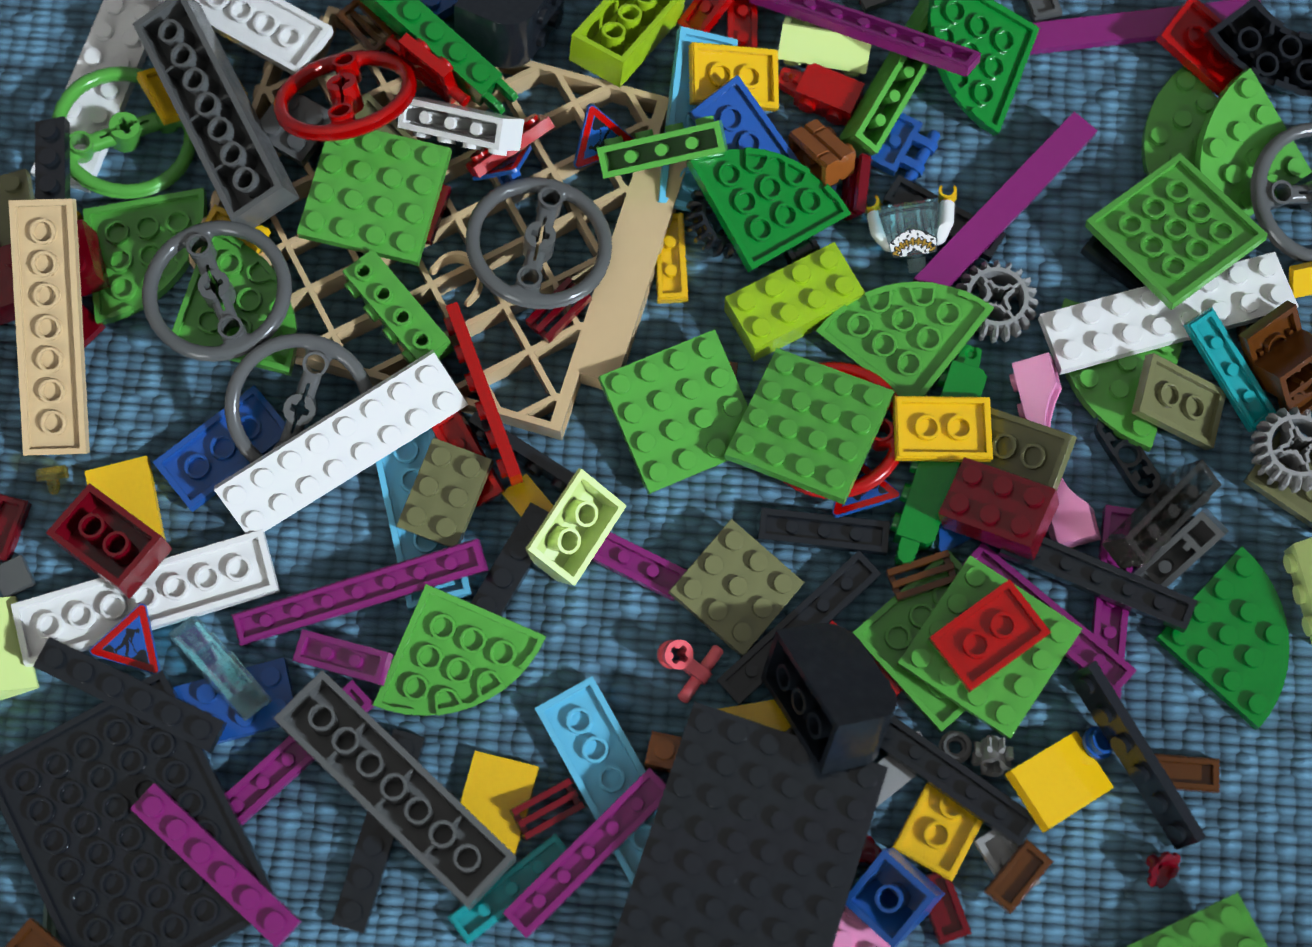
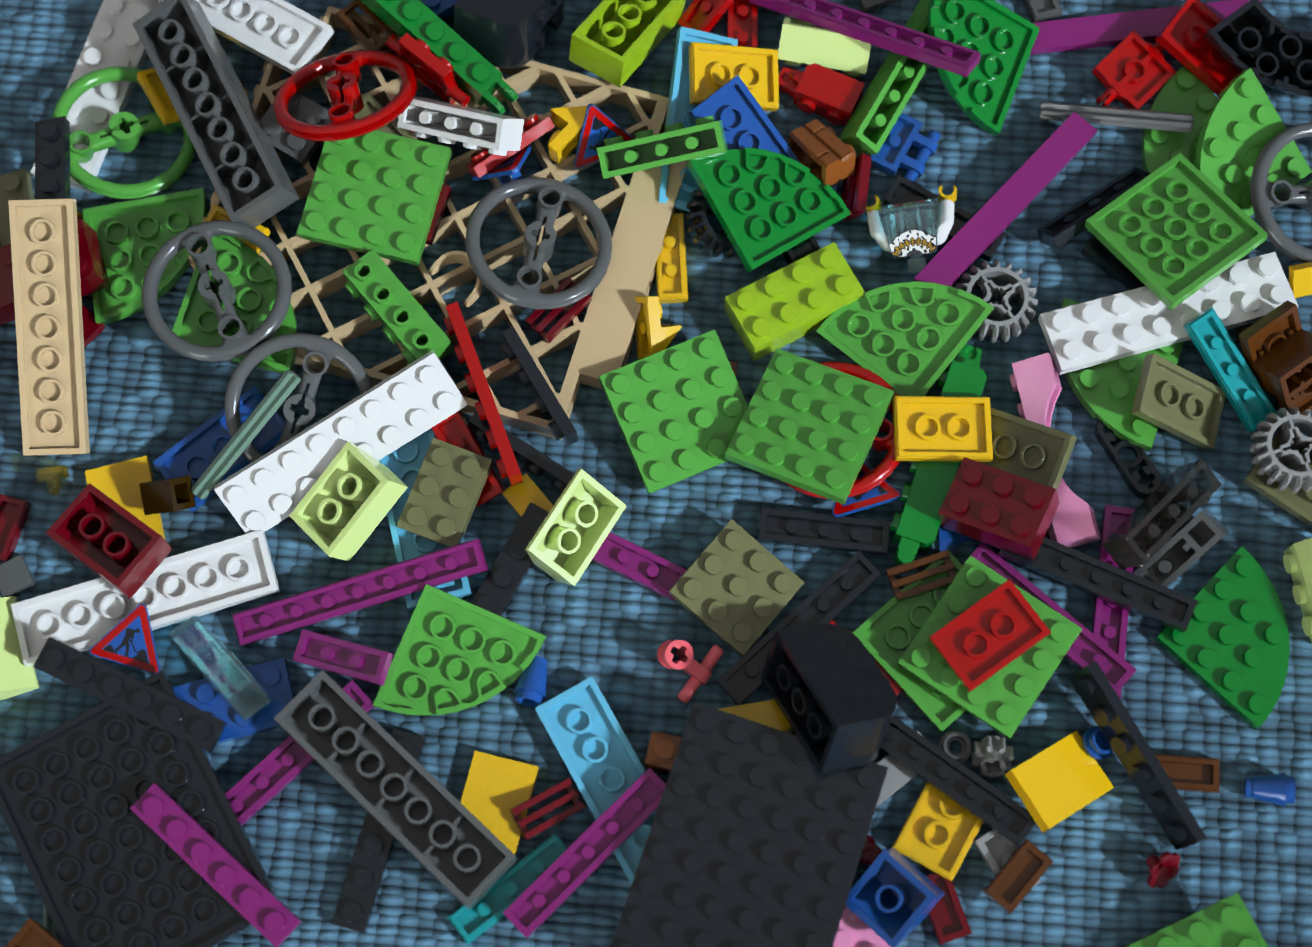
none -> dark brown brick [139,475,196,515]
none -> sand green axle [191,370,301,500]
none -> yellowish green slope [289,441,408,561]
none -> black plate [501,326,578,447]
none -> blue cone [514,656,548,707]
none -> yellow slope [548,106,587,165]
none -> yellow slope [635,295,682,359]
none -> black plate [1037,167,1151,248]
none -> dark grey axle [1039,101,1194,132]
none -> red plate [1091,30,1177,110]
none -> blue cone [1244,773,1295,807]

